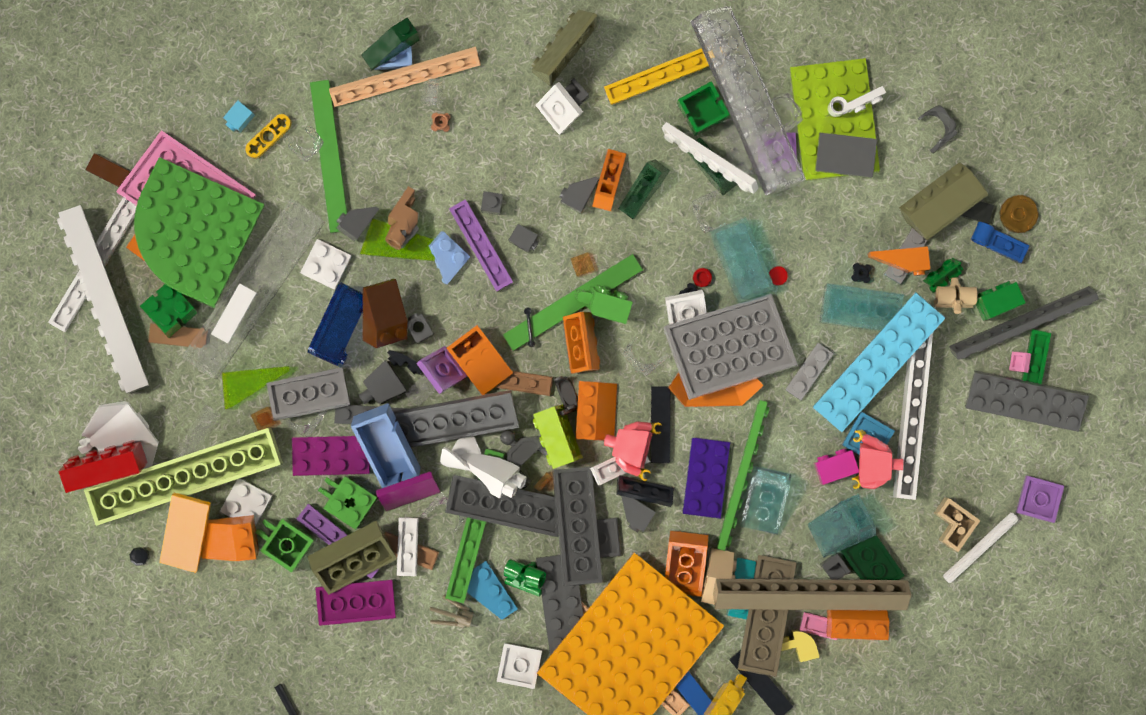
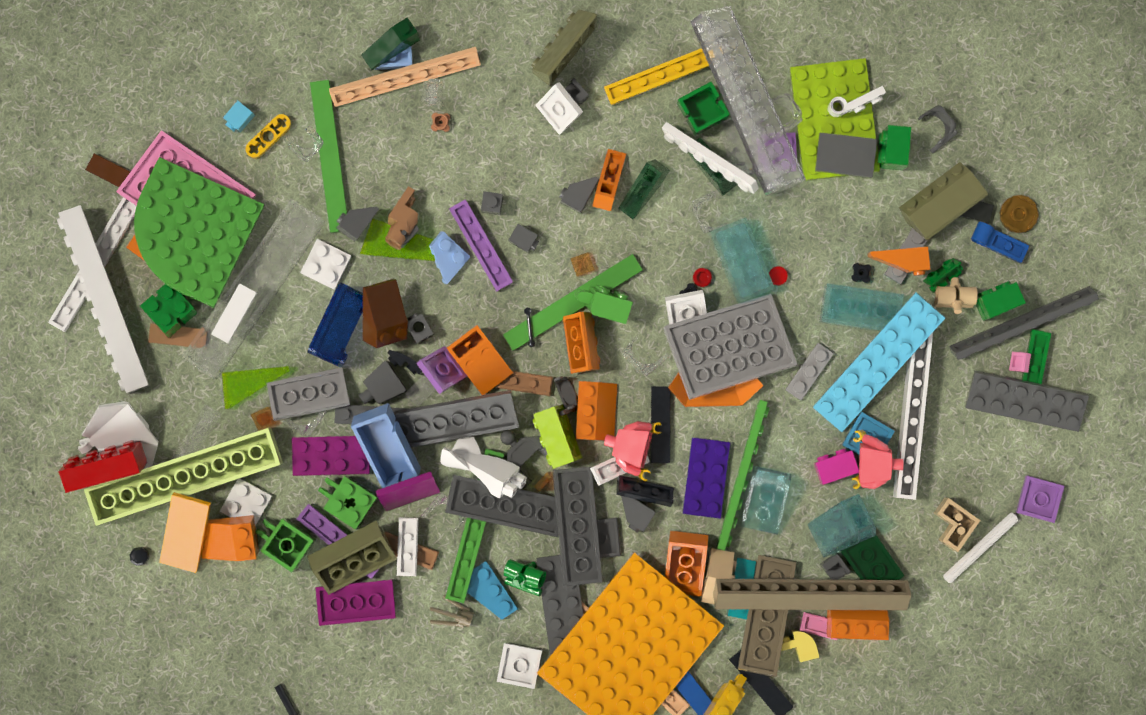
none -> green brick [877,125,912,171]

